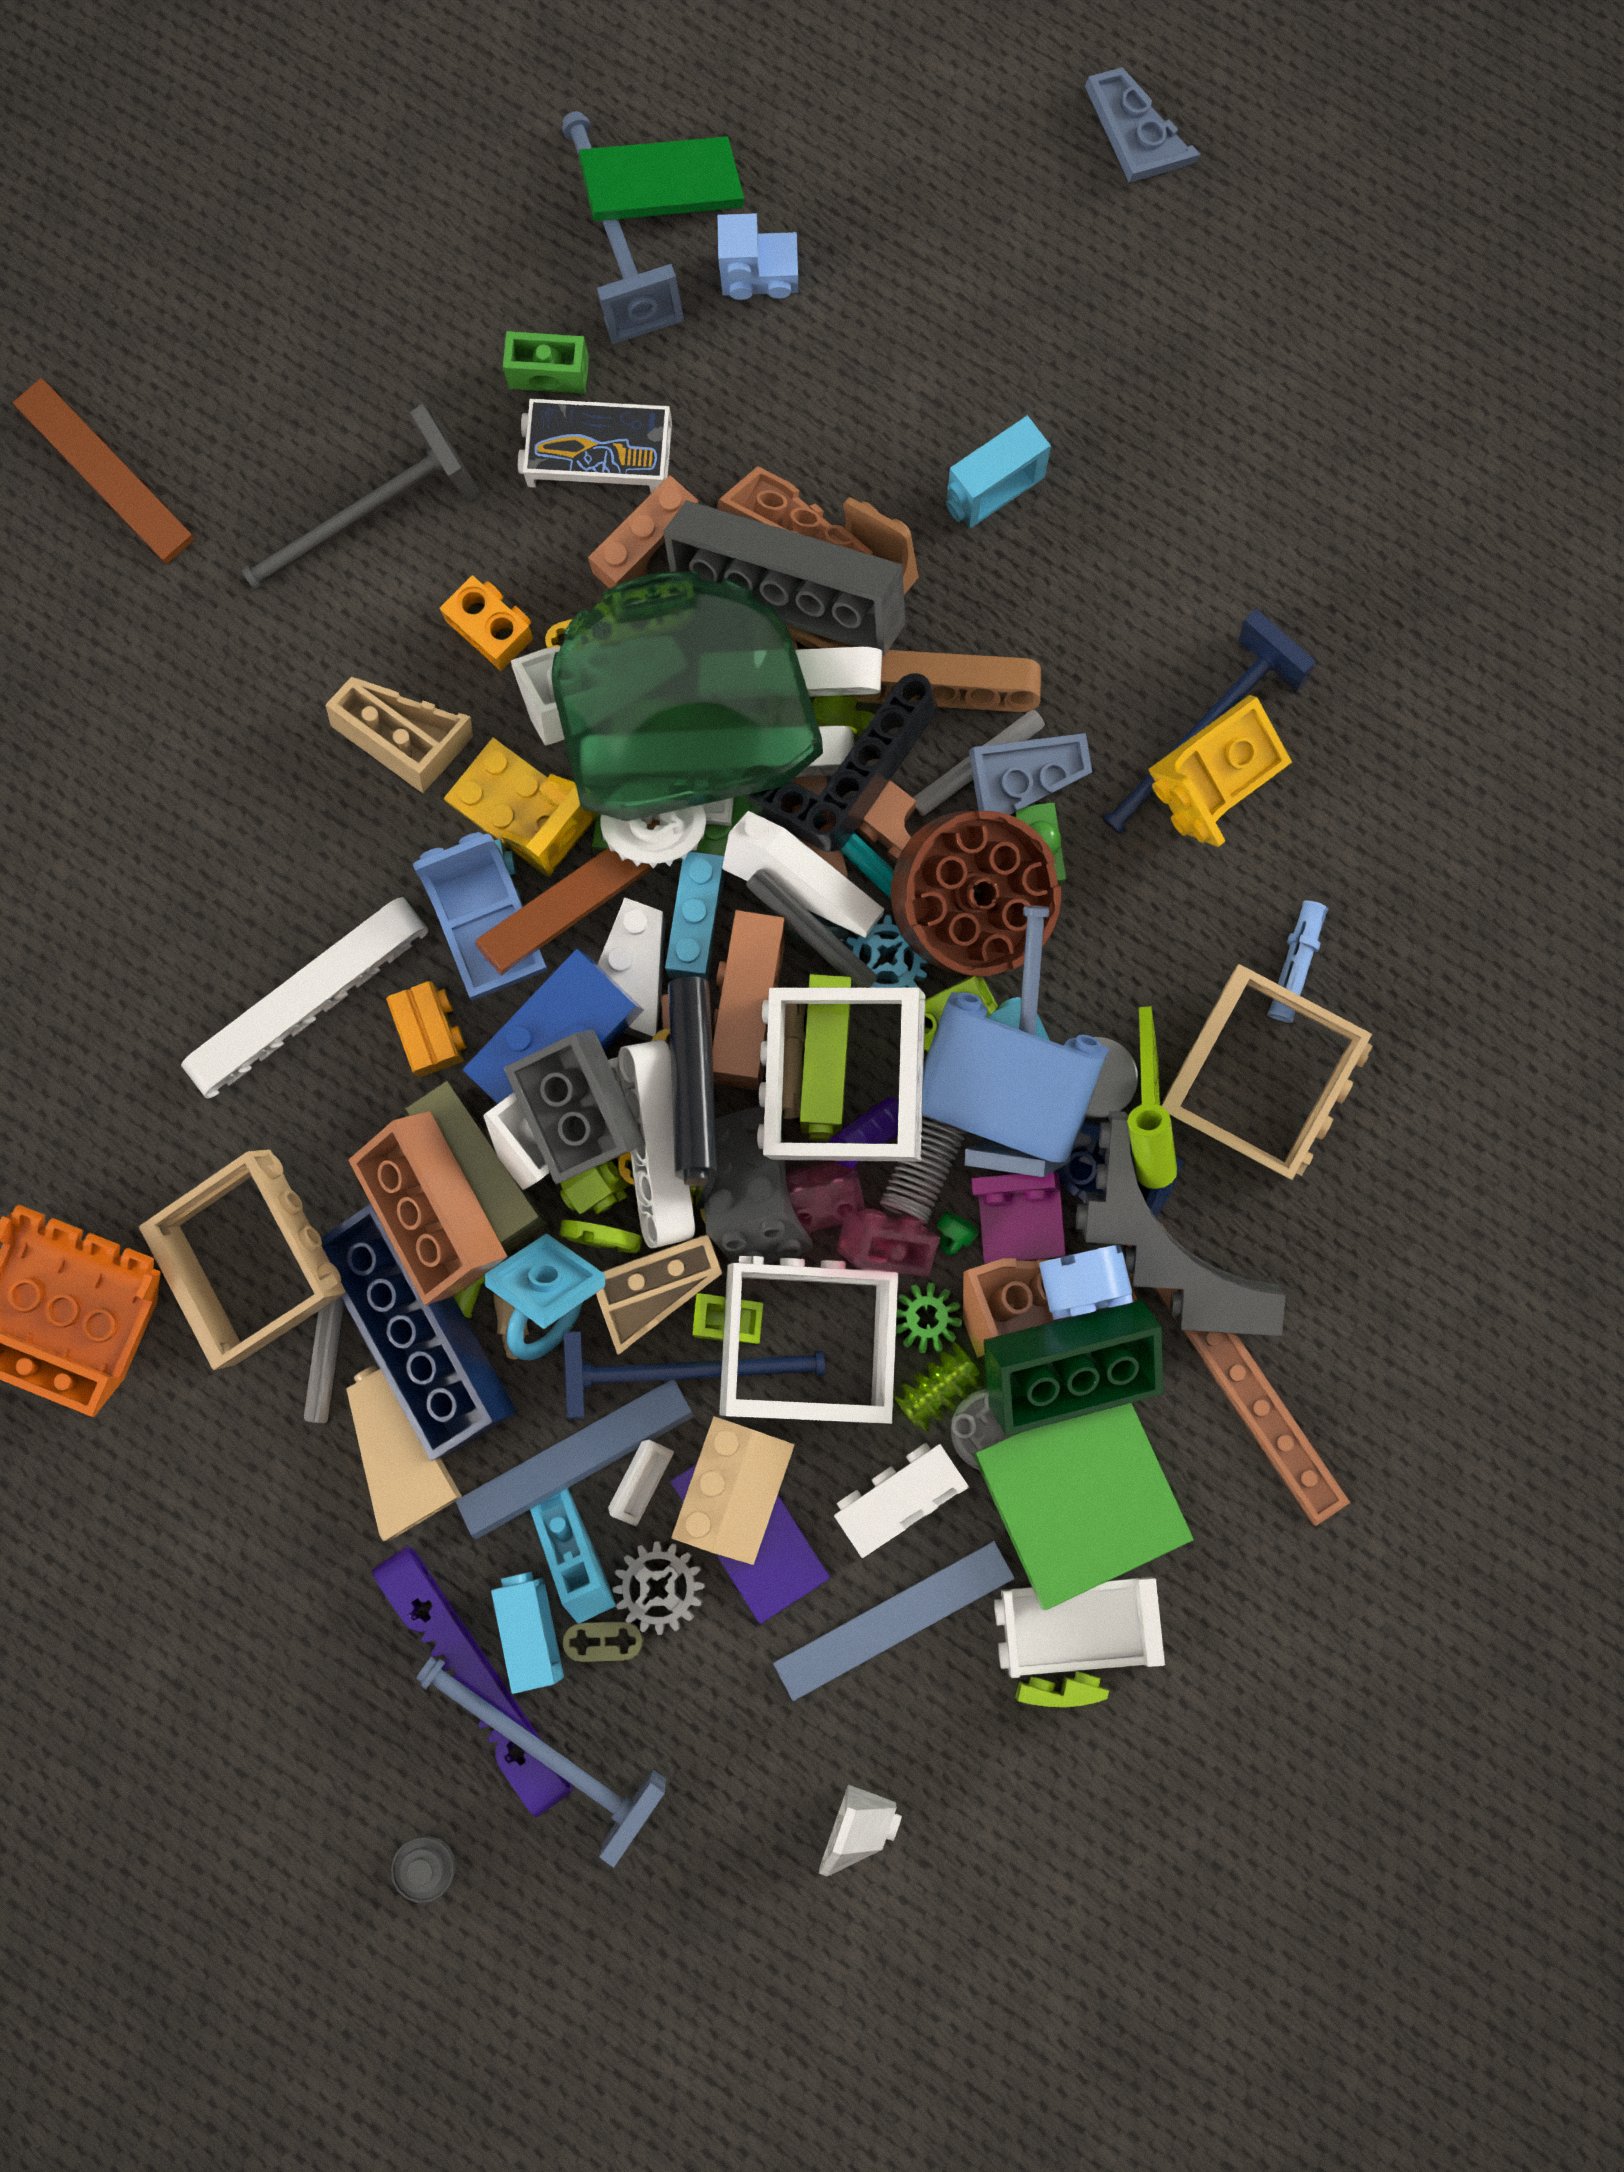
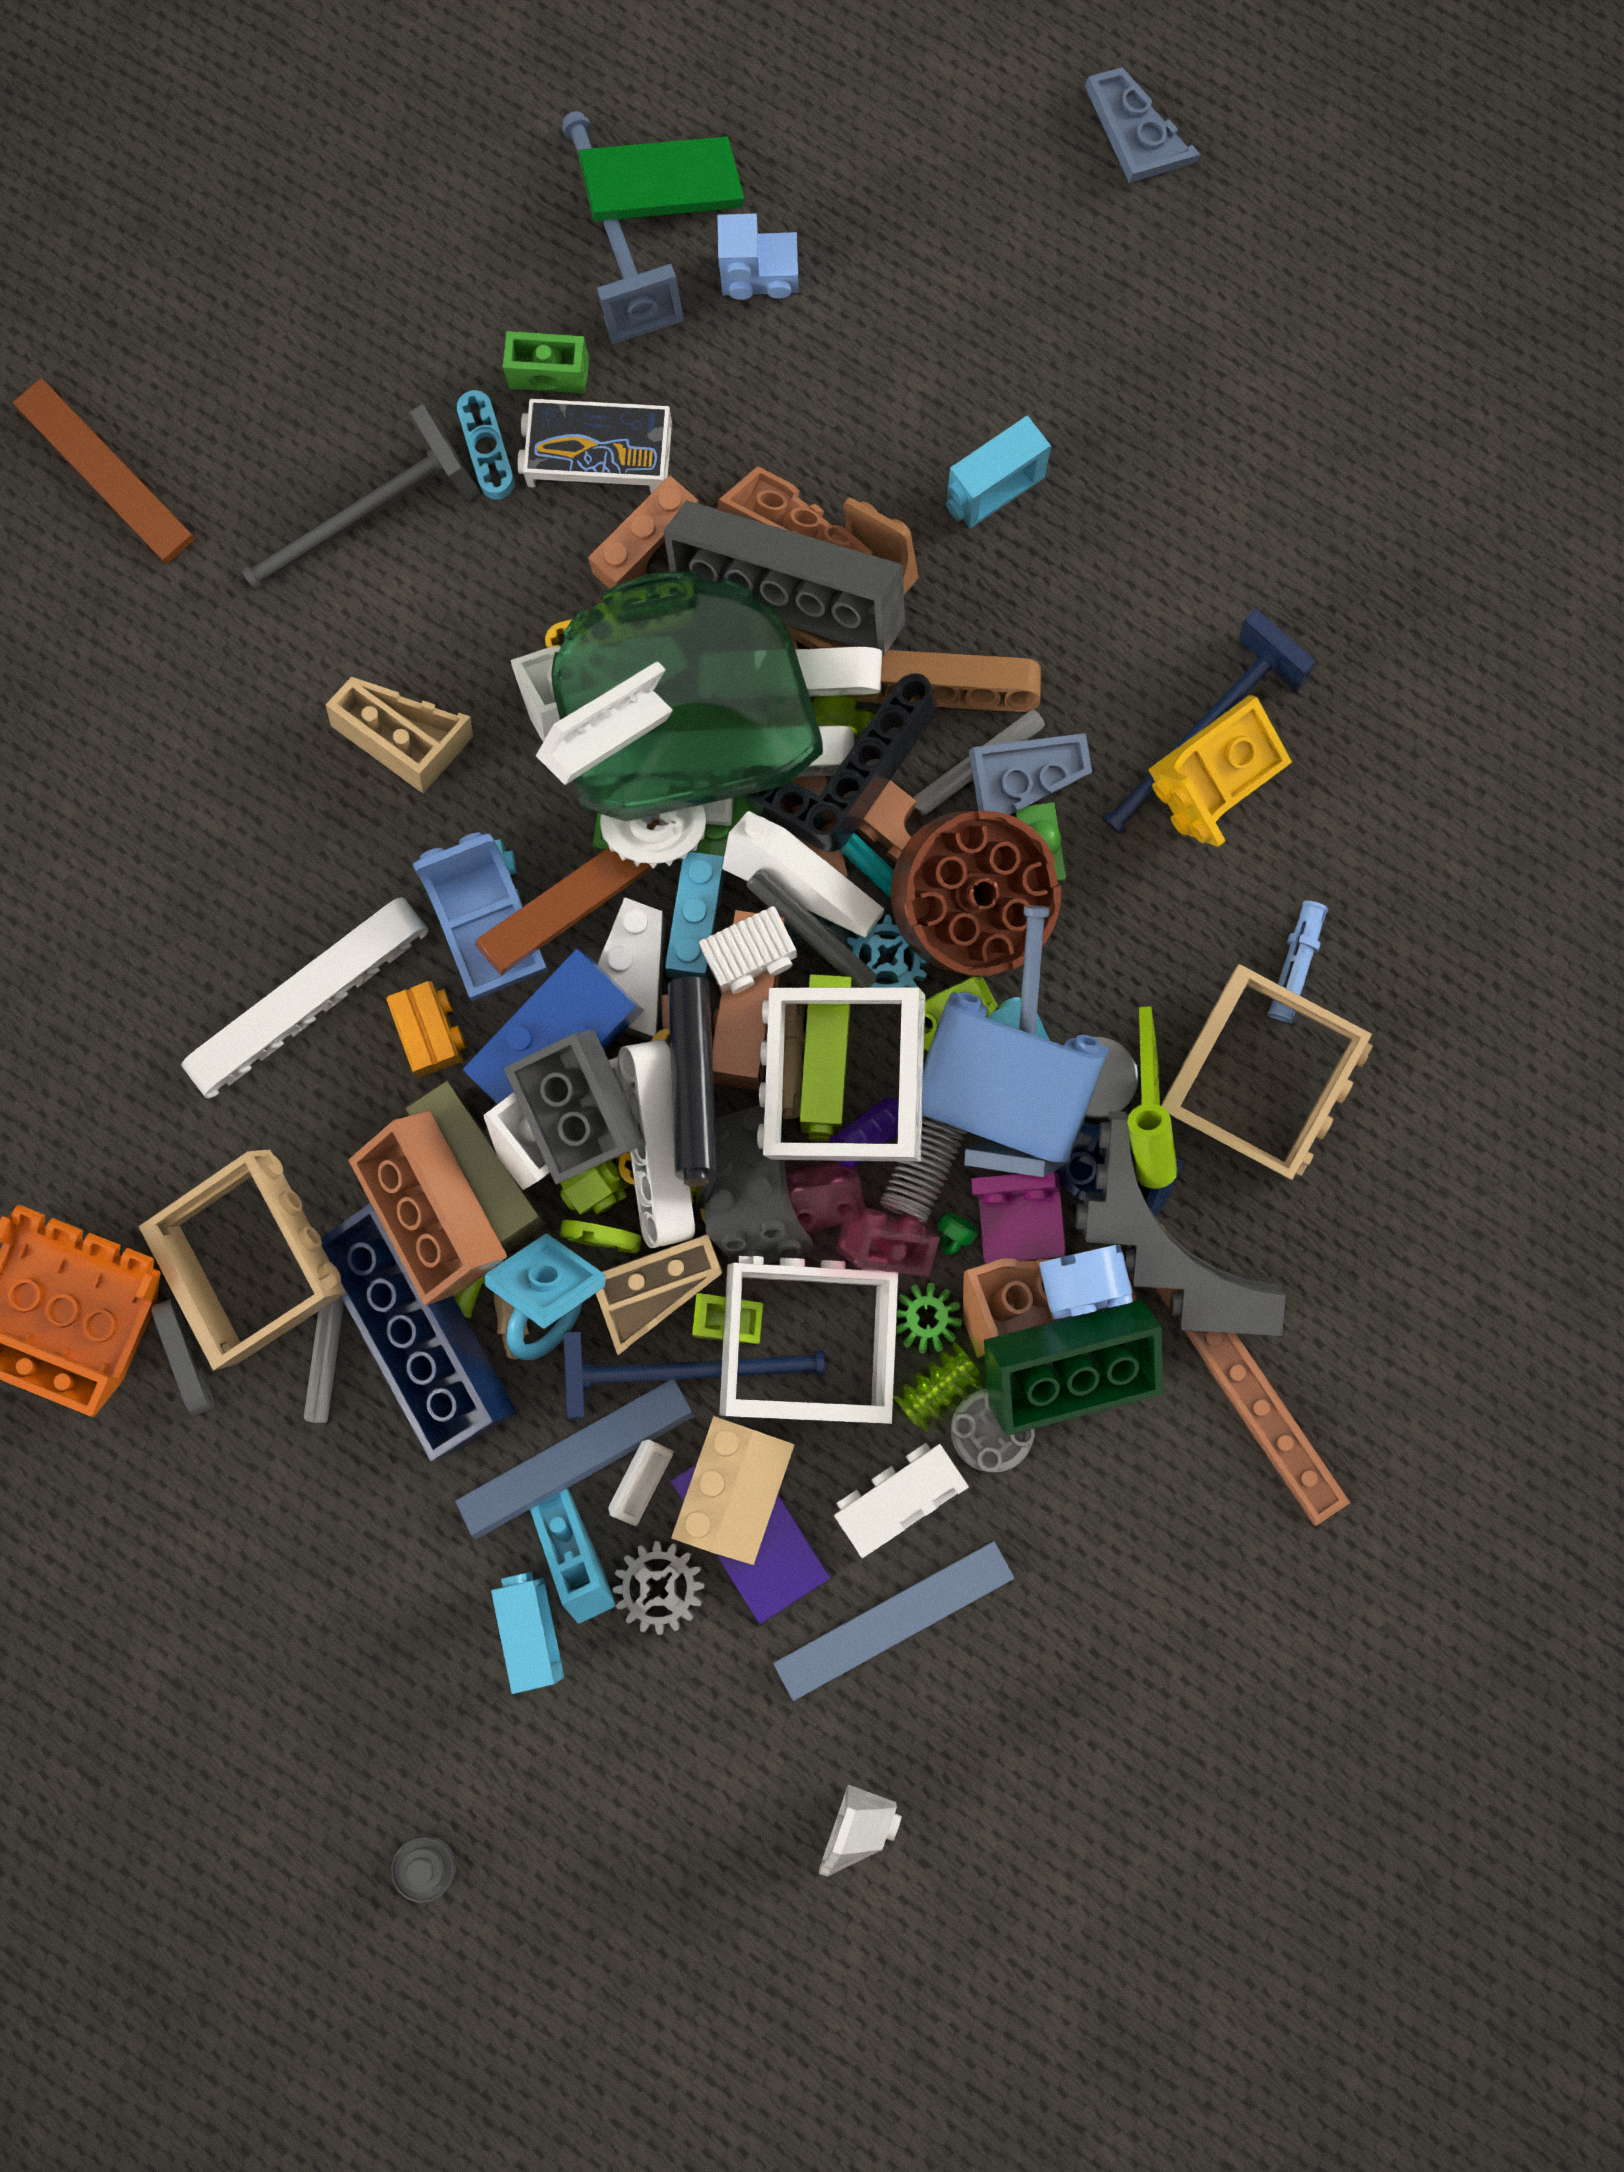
tan slope [347,1365,462,1542] -> none
dark purple gear [372,1545,573,1817] -> none
sand blue tile [416,1657,666,1868] -> none
light orange brick [439,575,534,671] -> none
yellow bracket [444,738,598,877] -> none
olive beam [563,1621,644,1662] -> none
bright green tile [973,1403,1194,1610] -> none
white panel [994,1577,1165,1678] -> none
lime slope [1015,1671,1109,1707] -> none
none -> dark grey beam [152,1298,215,1416]
none -> medium azure beam [457,390,515,499]
none -> white fence [536,661,673,785]
none -> white brick [699,906,797,994]

